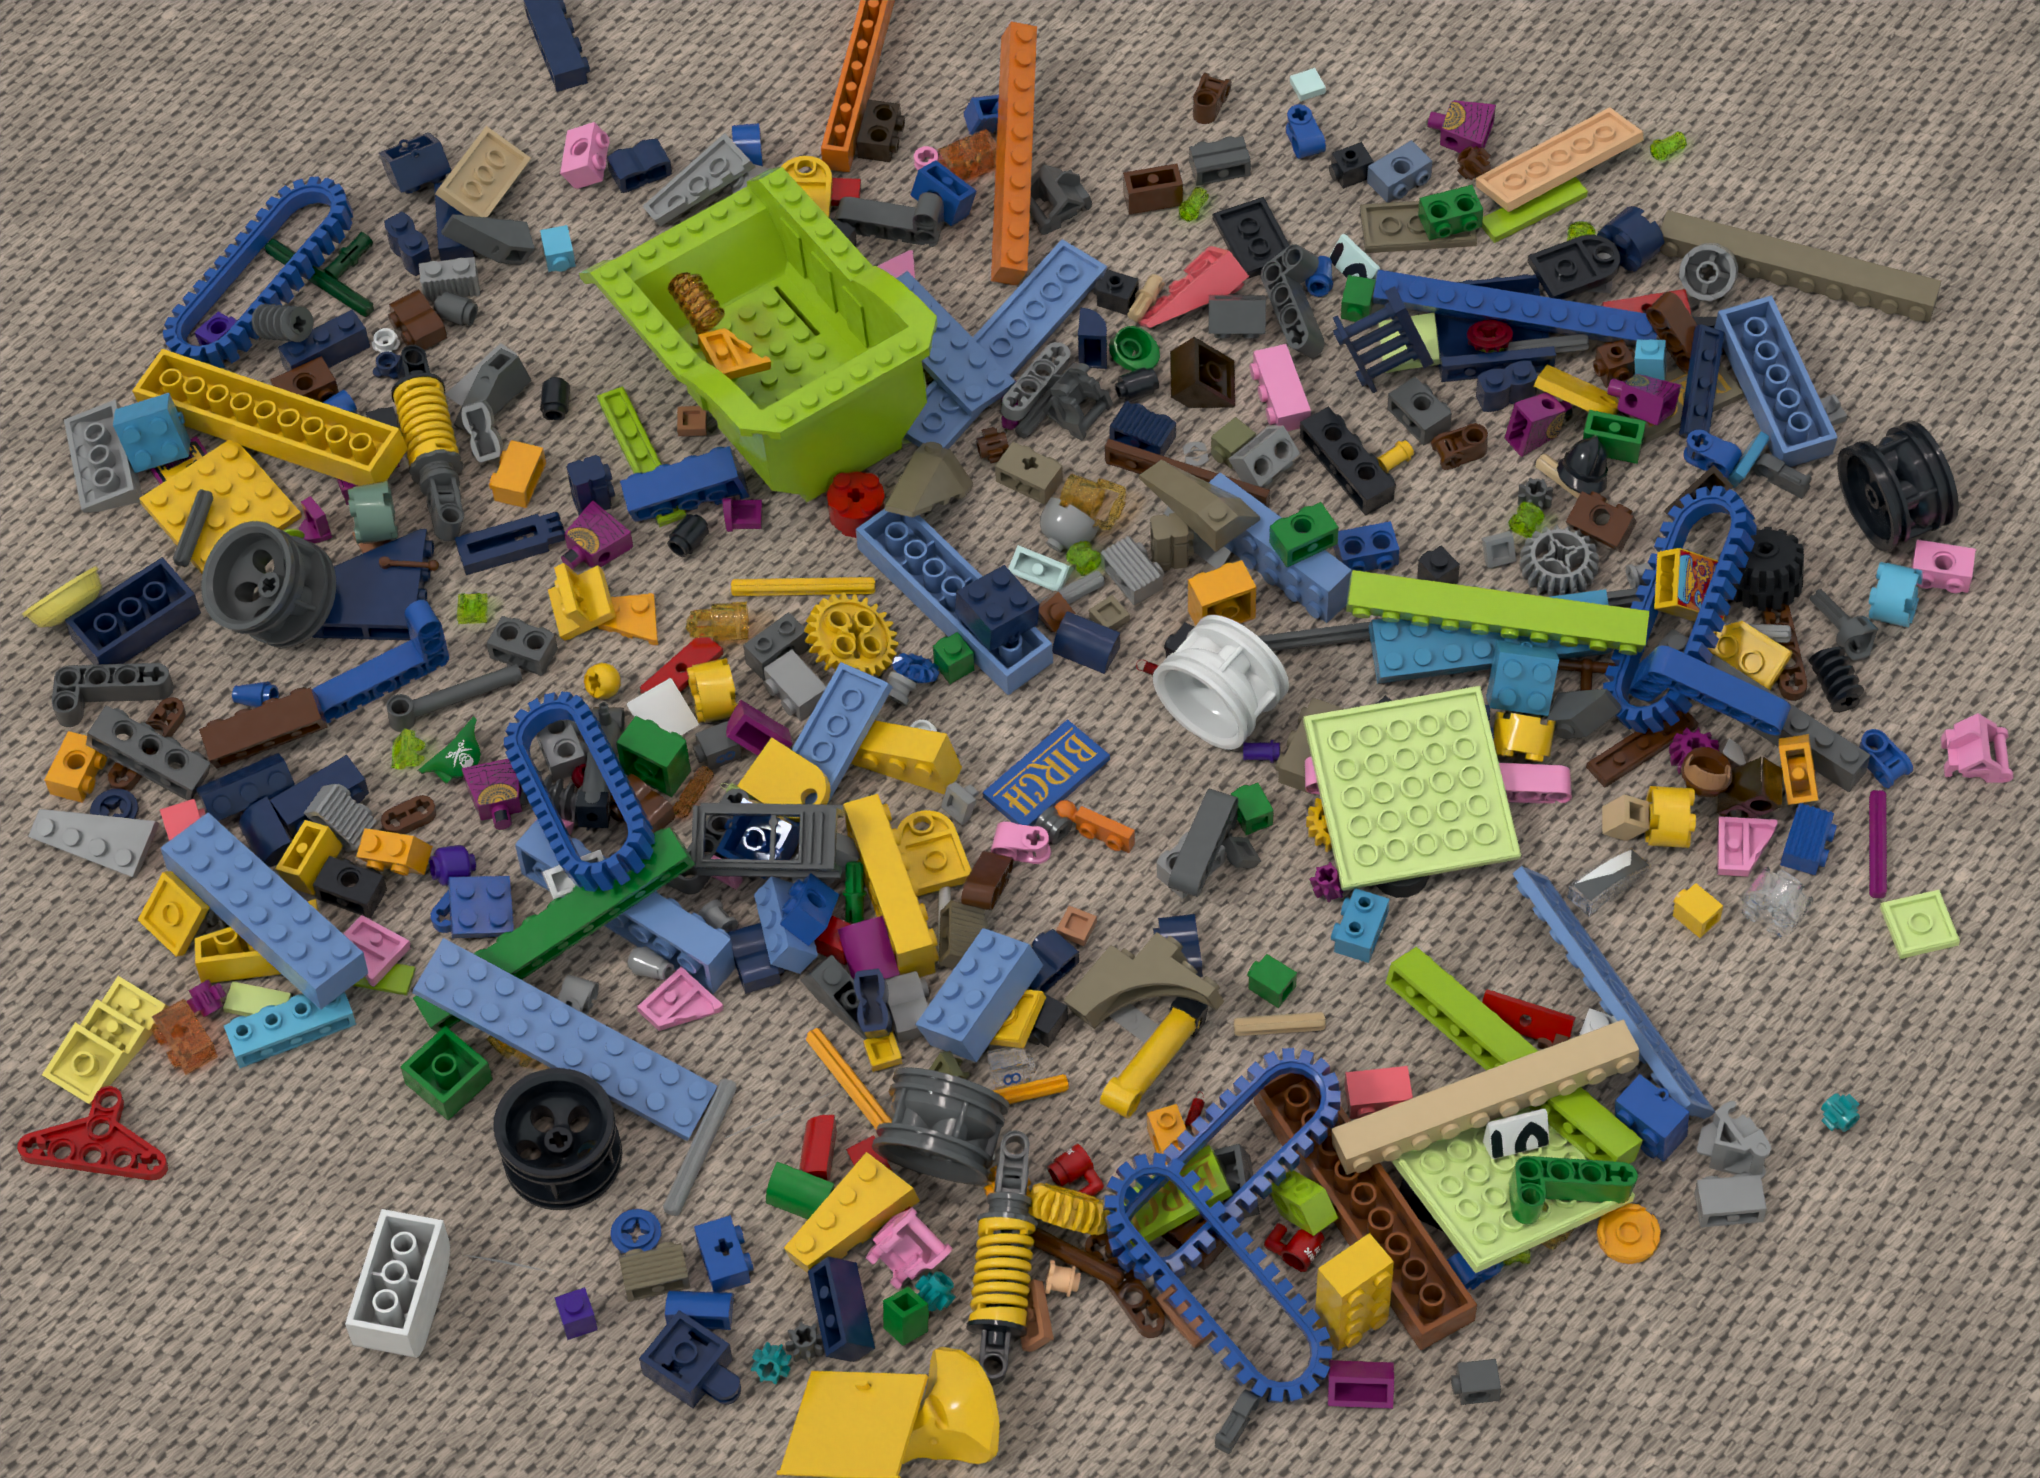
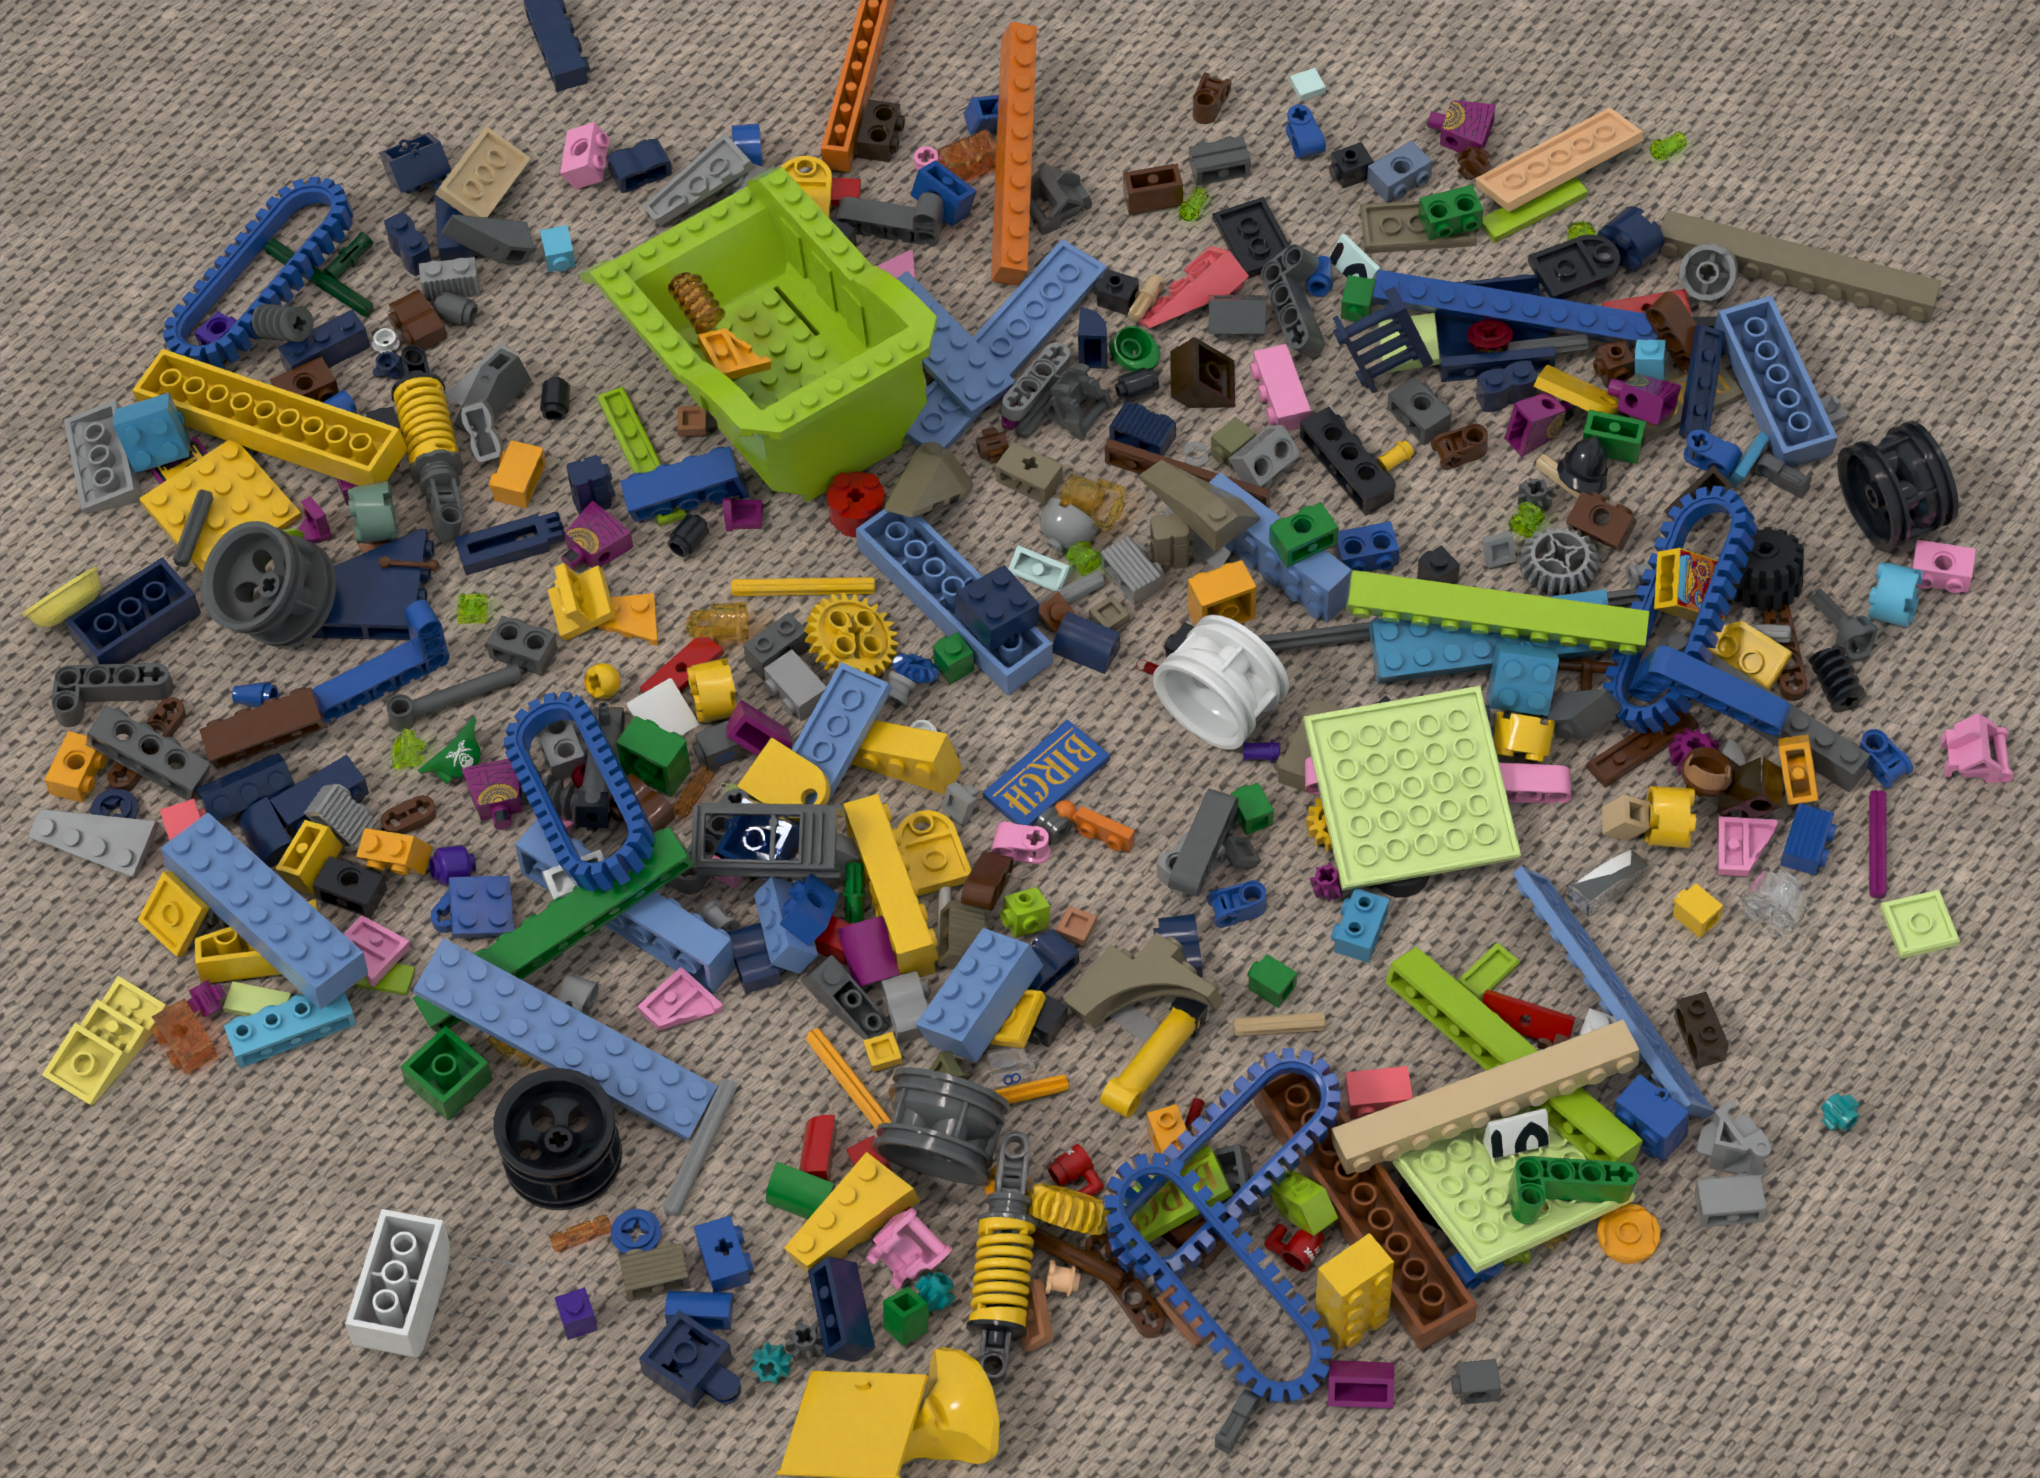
red beam [17,1086,168,1180] -> none
light grey cone [628,946,674,981] -> none
dark blue brick [854,968,892,1039] -> none
none -> clear orange axle [550,1214,611,1252]
none -> lime brick [1000,887,1050,938]
none -> blue piece [1206,880,1267,928]
none -> lime tile [1456,942,1520,1001]
none -> dark brown brick [1674,992,1729,1069]

